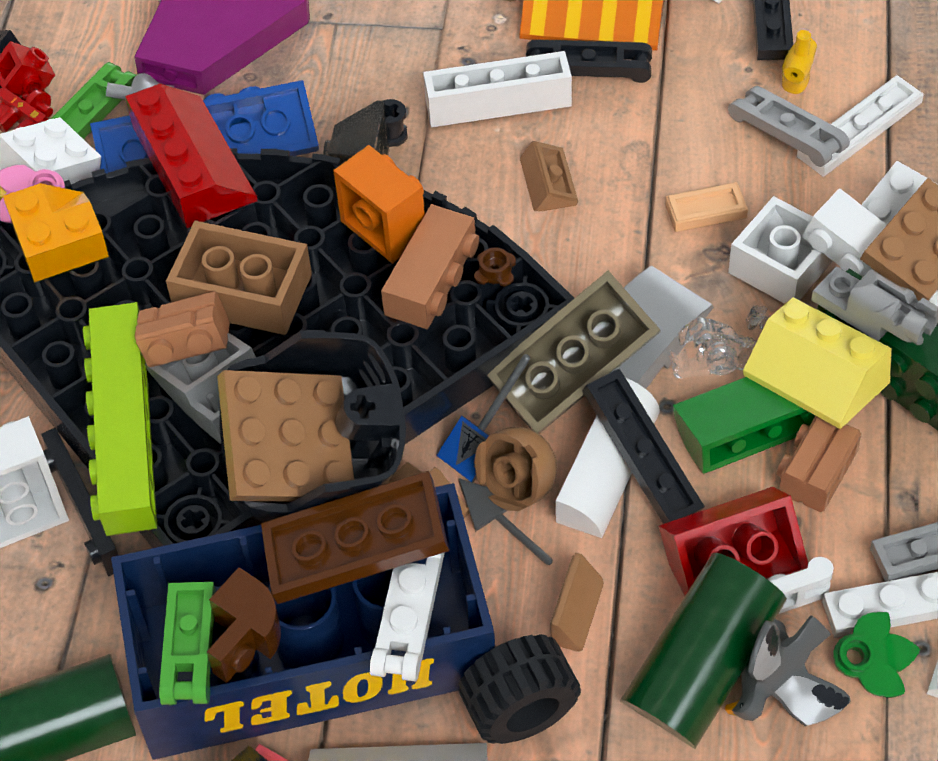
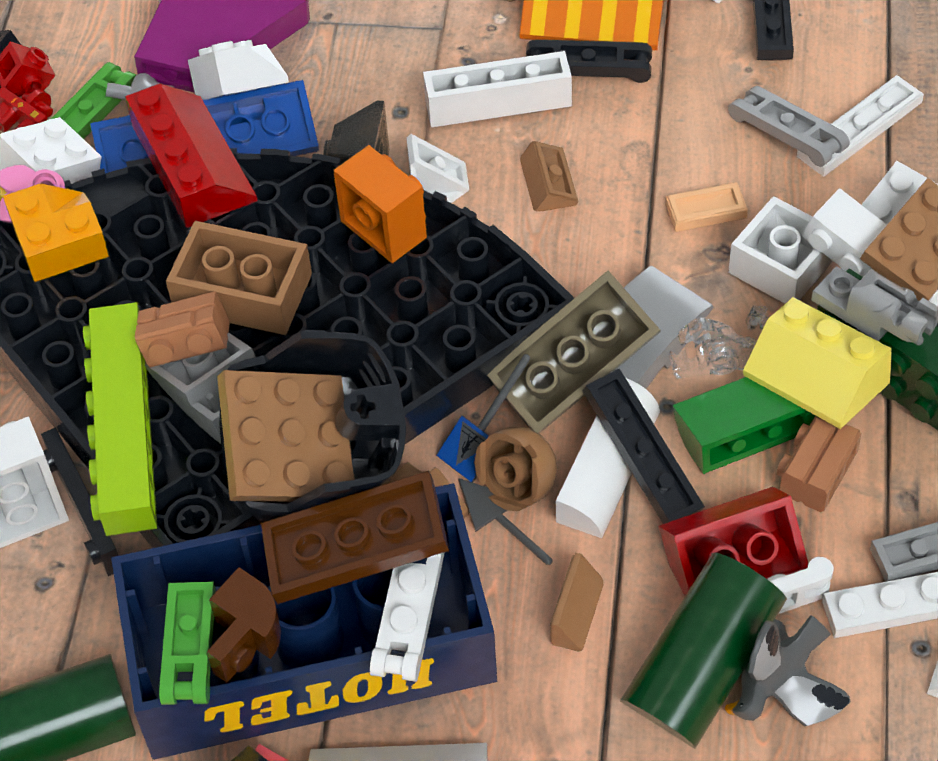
black bush [374,99,408,147] -> none
nougat brick [381,204,479,329] -> none
black tyre [458,634,581,744] -> none
reddish brown plate [474,248,516,286] -> none
yellow piece [782,30,817,94] -> none
green plate [833,612,920,698] -> none
none -> white slope [188,40,289,100]
none -> white slope [406,134,469,203]

